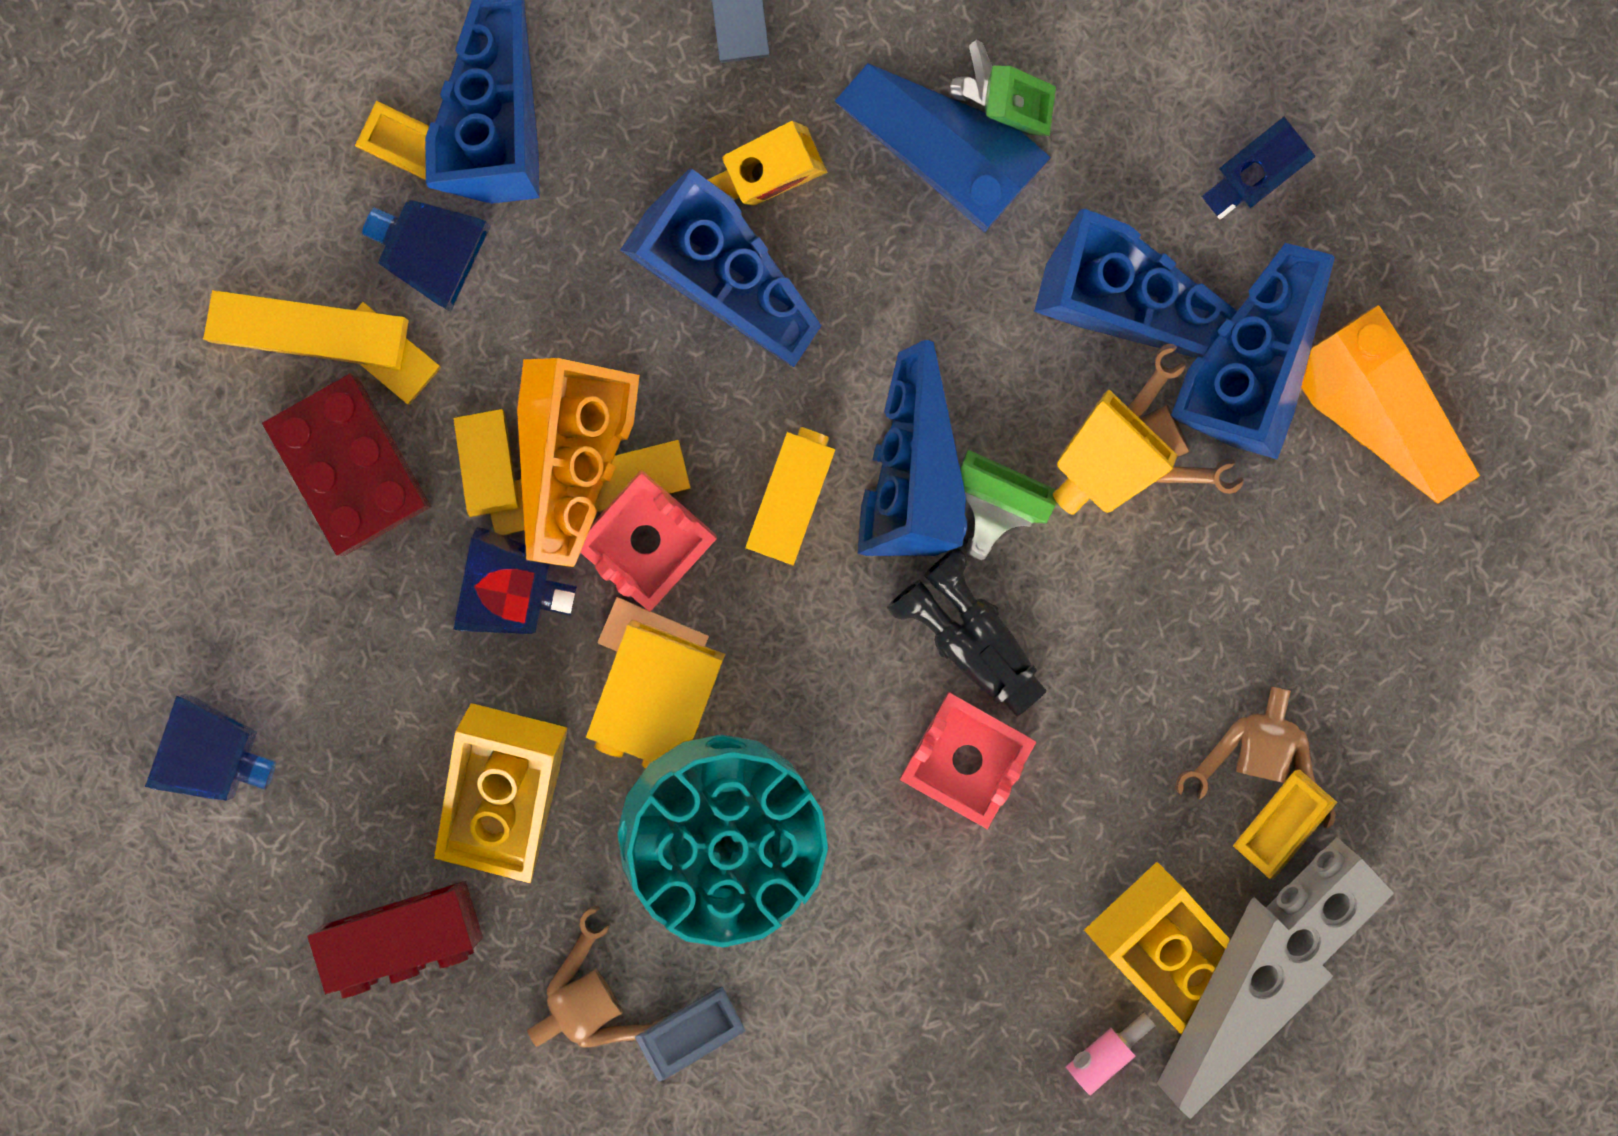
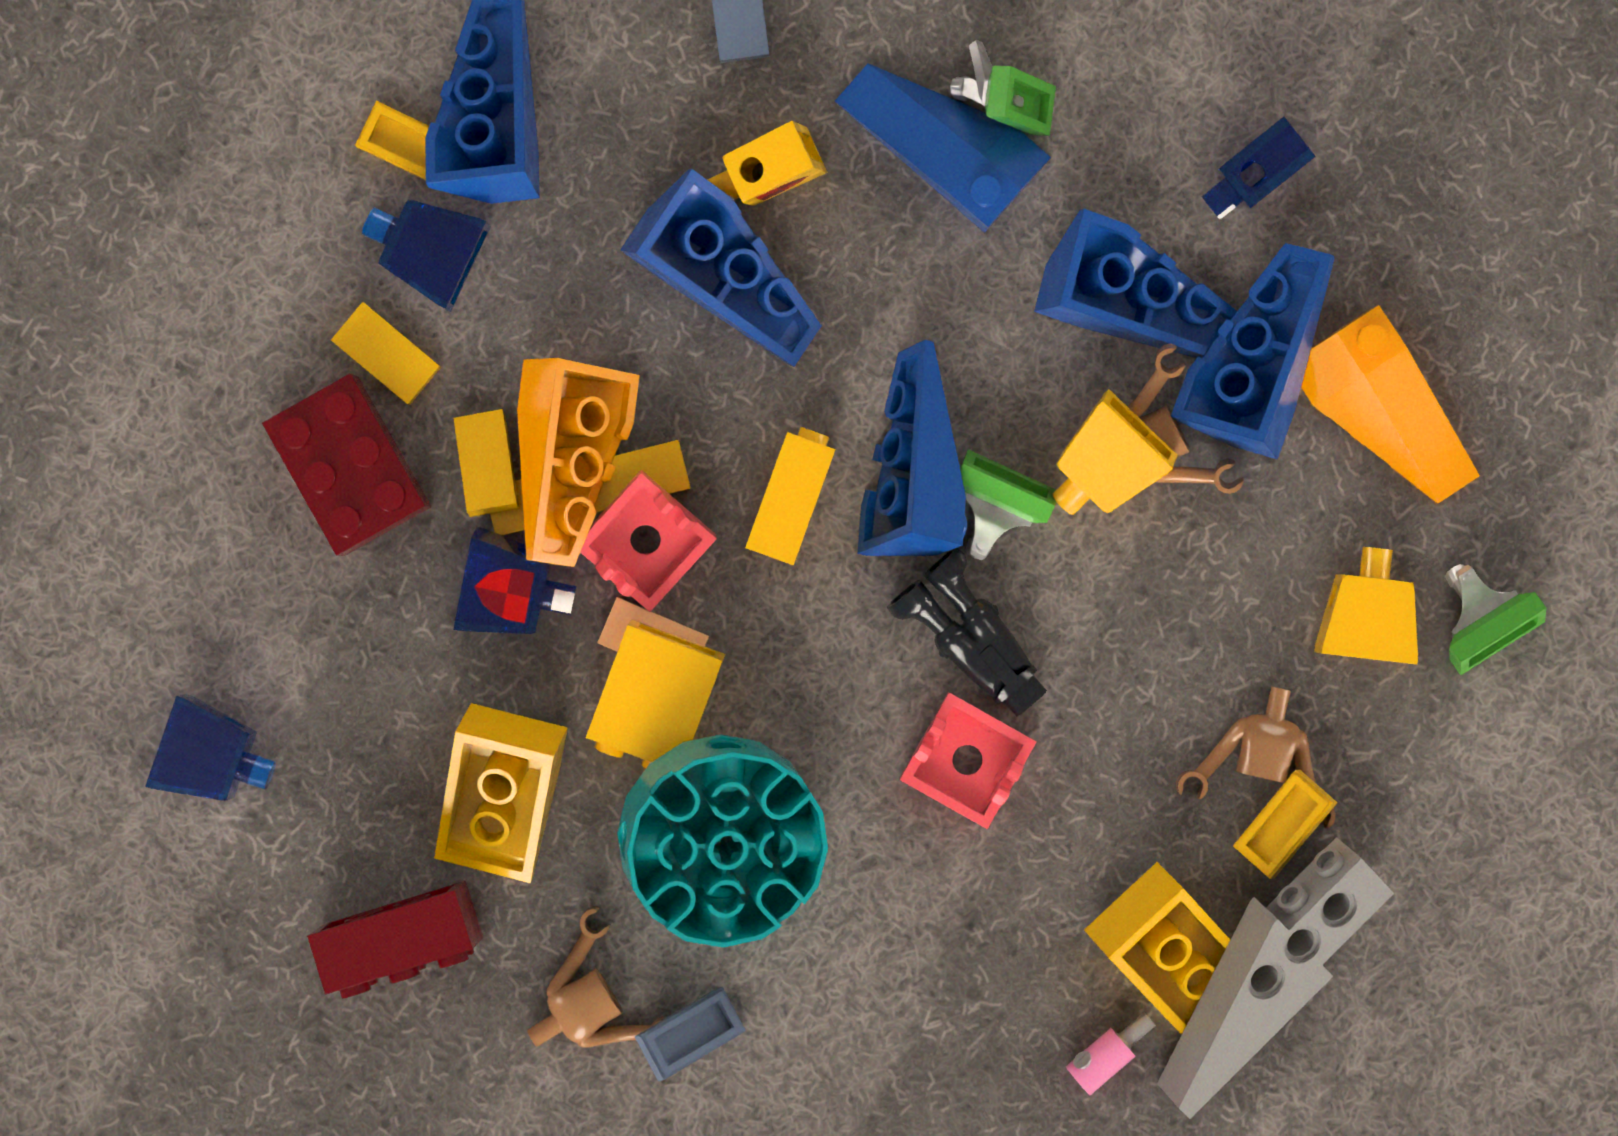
yellow tile [203,290,409,370] -> none
none -> yellow torso [1314,547,1418,664]
none -> bright green piece [1445,564,1547,675]

